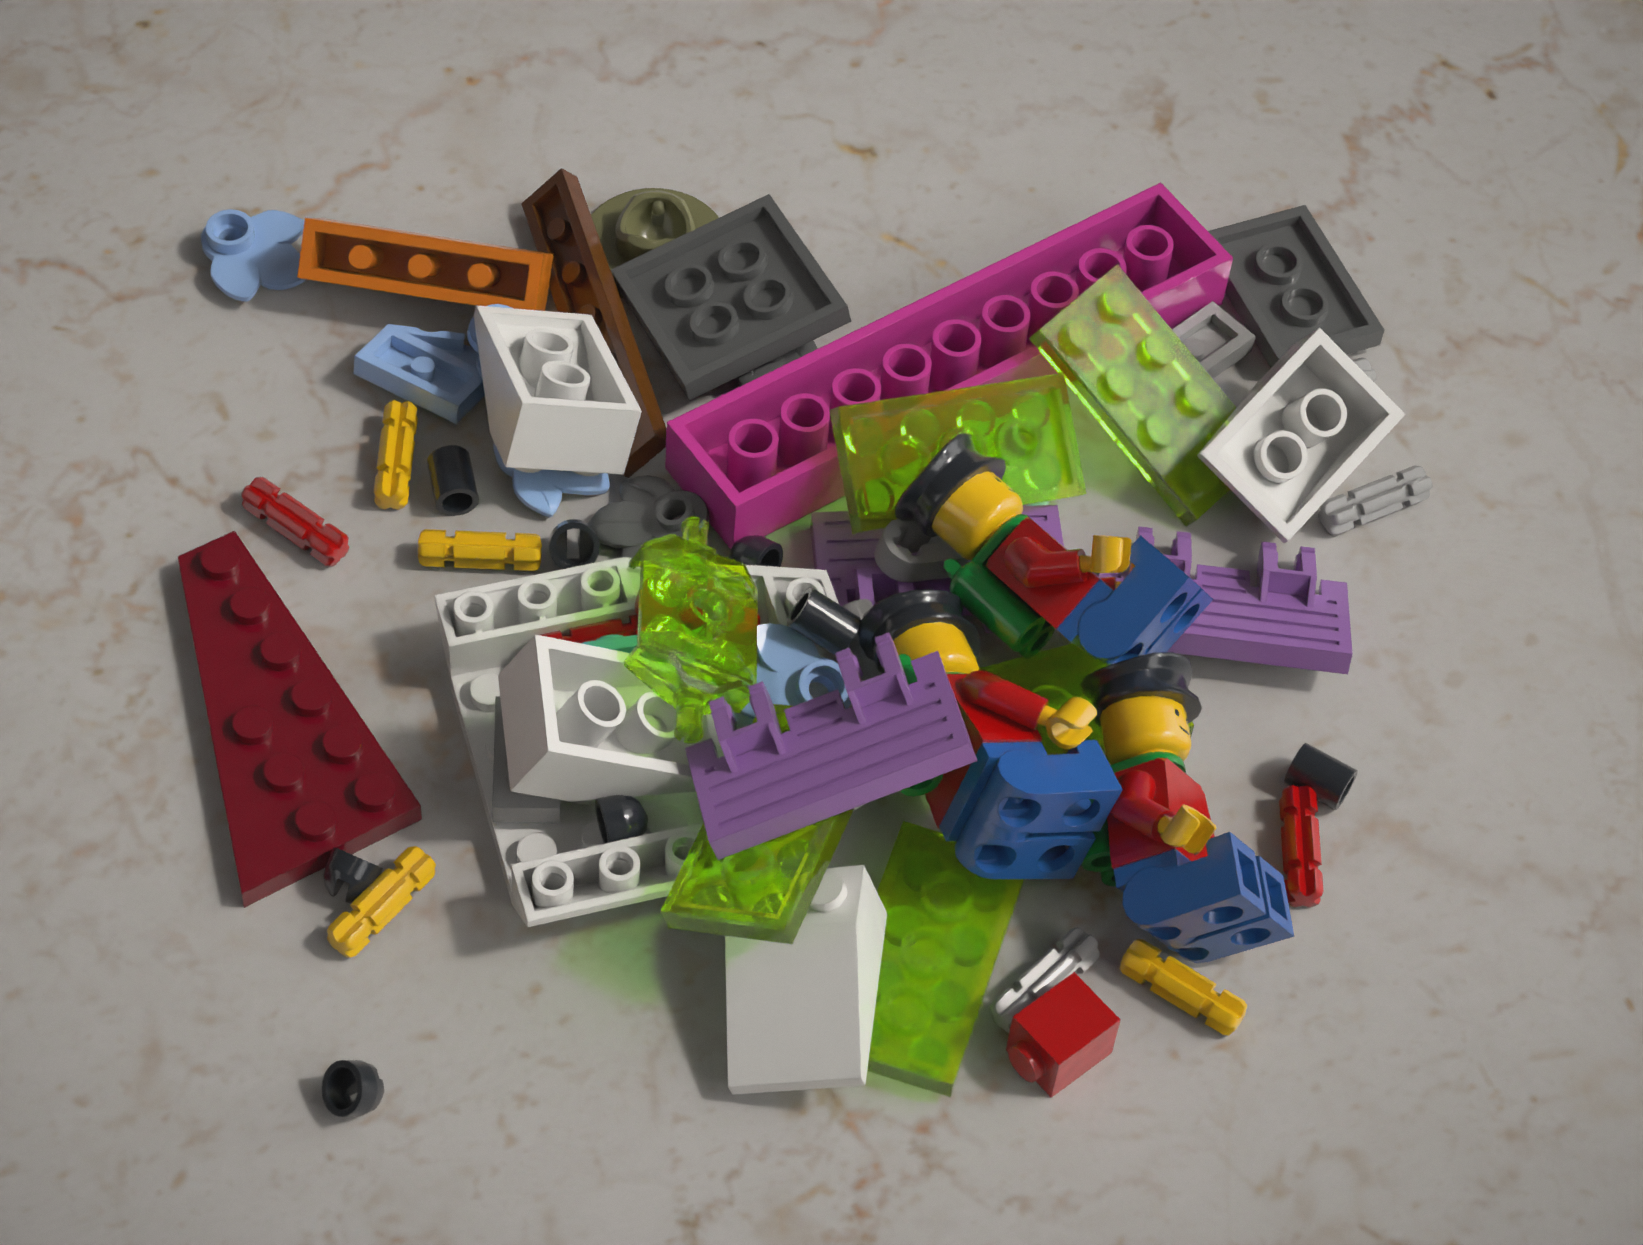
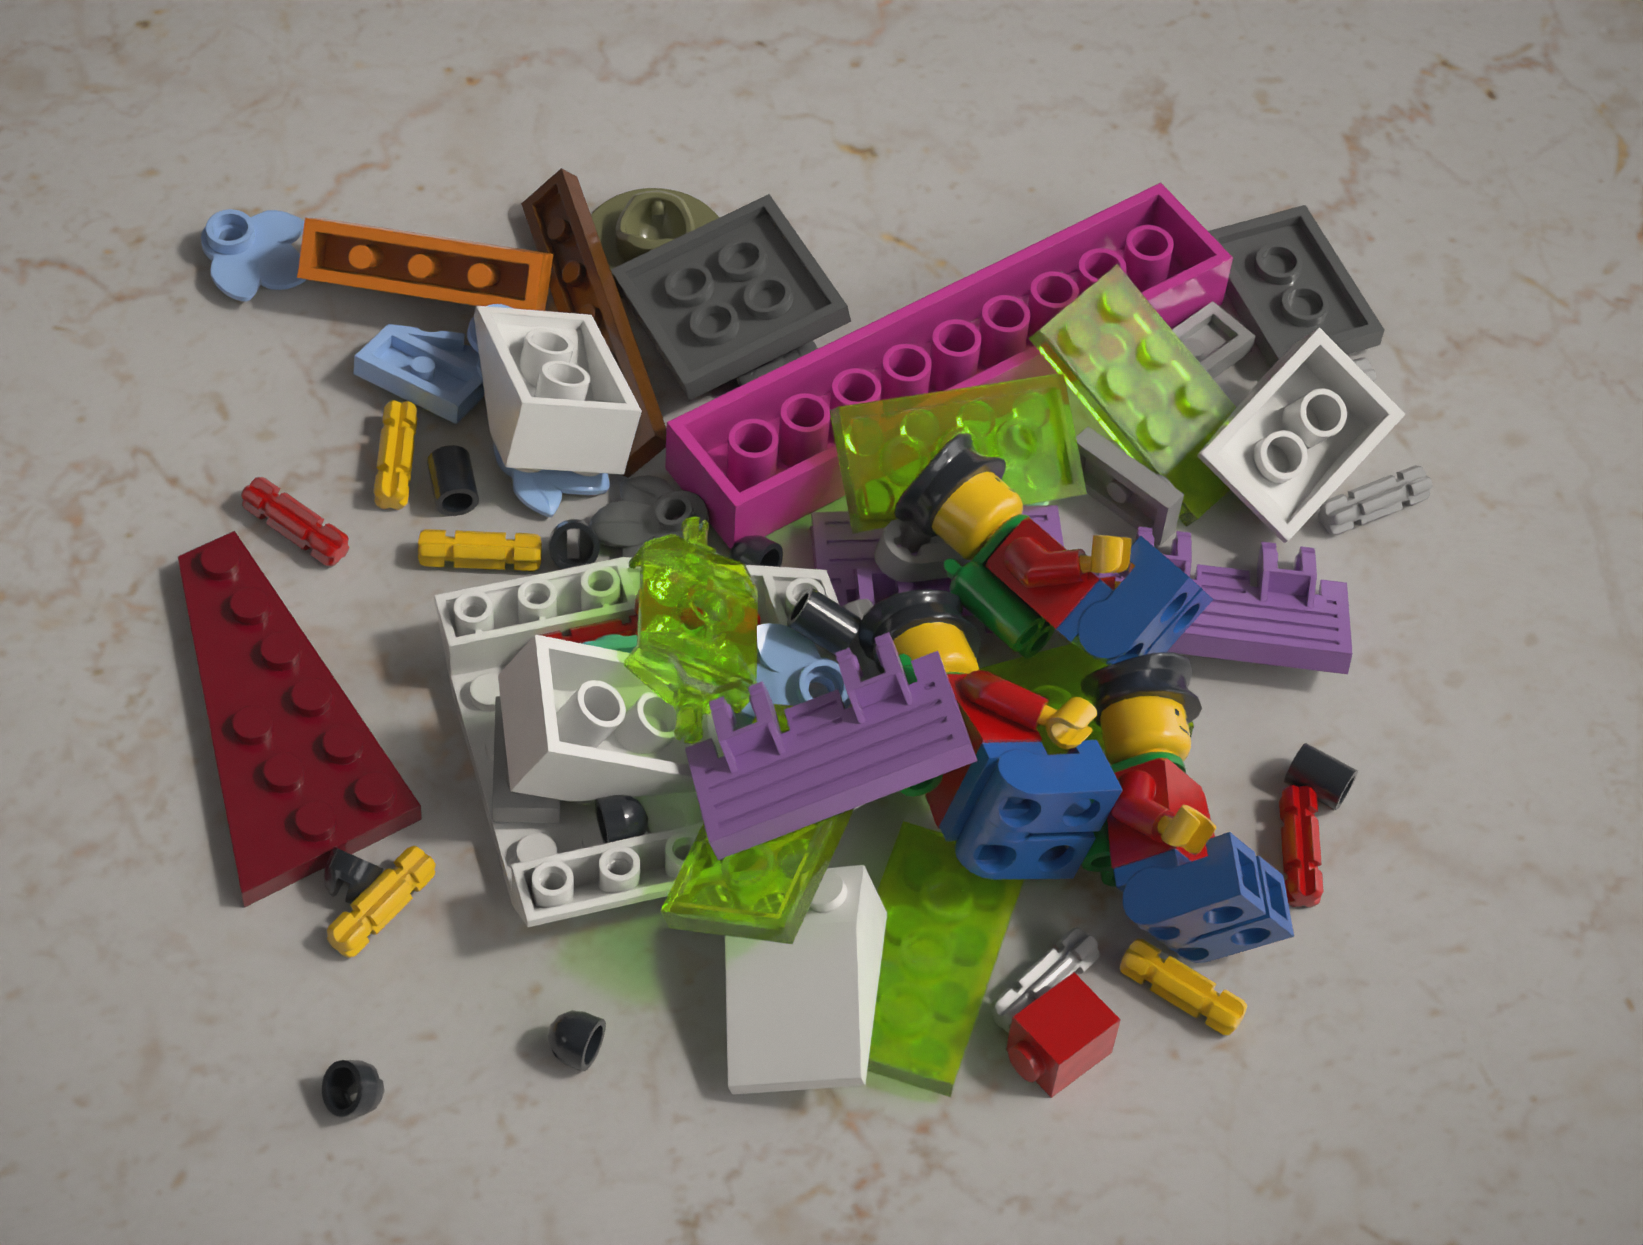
none -> black hinge [548,1010,606,1071]
none -> light grey plate [1065,426,1184,546]

